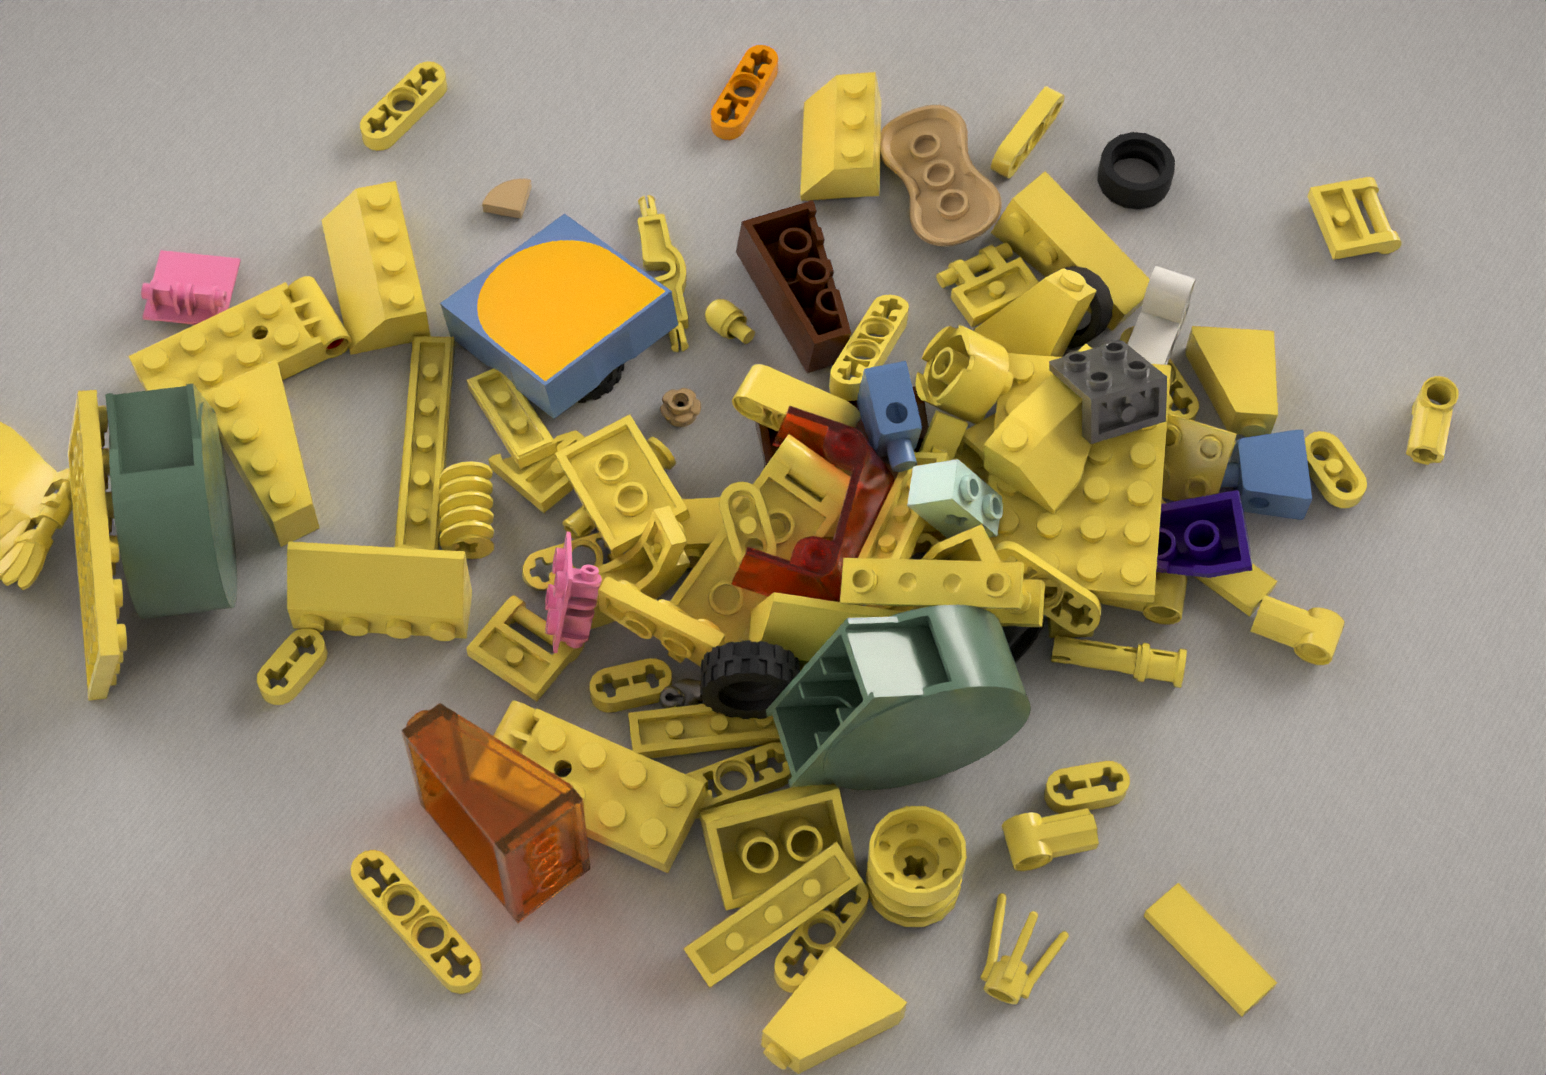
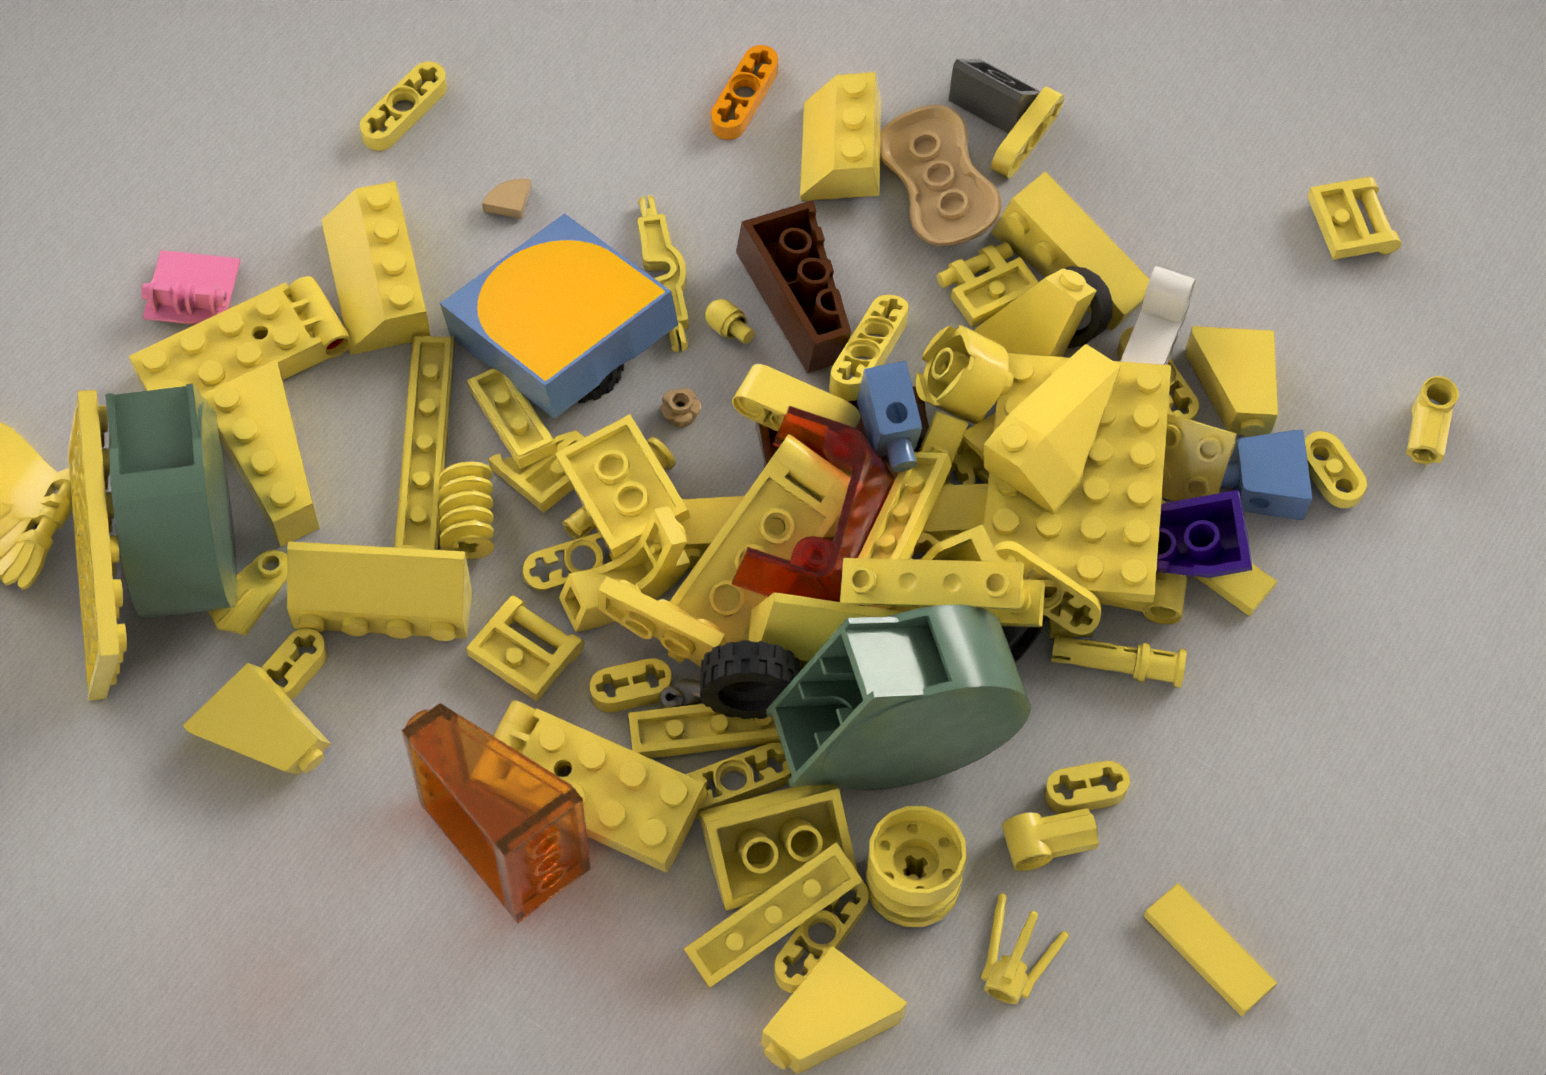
light yellow beam [351,850,483,994] -> none
bright pink hinge [545,532,602,653] -> none
light yellow plate [719,482,777,569] -> none
light aqua brick [907,459,1003,538] -> none
flat silver bracket [1049,341,1167,444] -> none
black tyre [1097,132,1175,209] -> none
light yellow piece [1250,595,1345,665] -> none
none -> light yellow slope [183,663,331,775]
none -> light yellow piece [207,550,287,635]
none -> dark grey slope [948,59,1041,134]

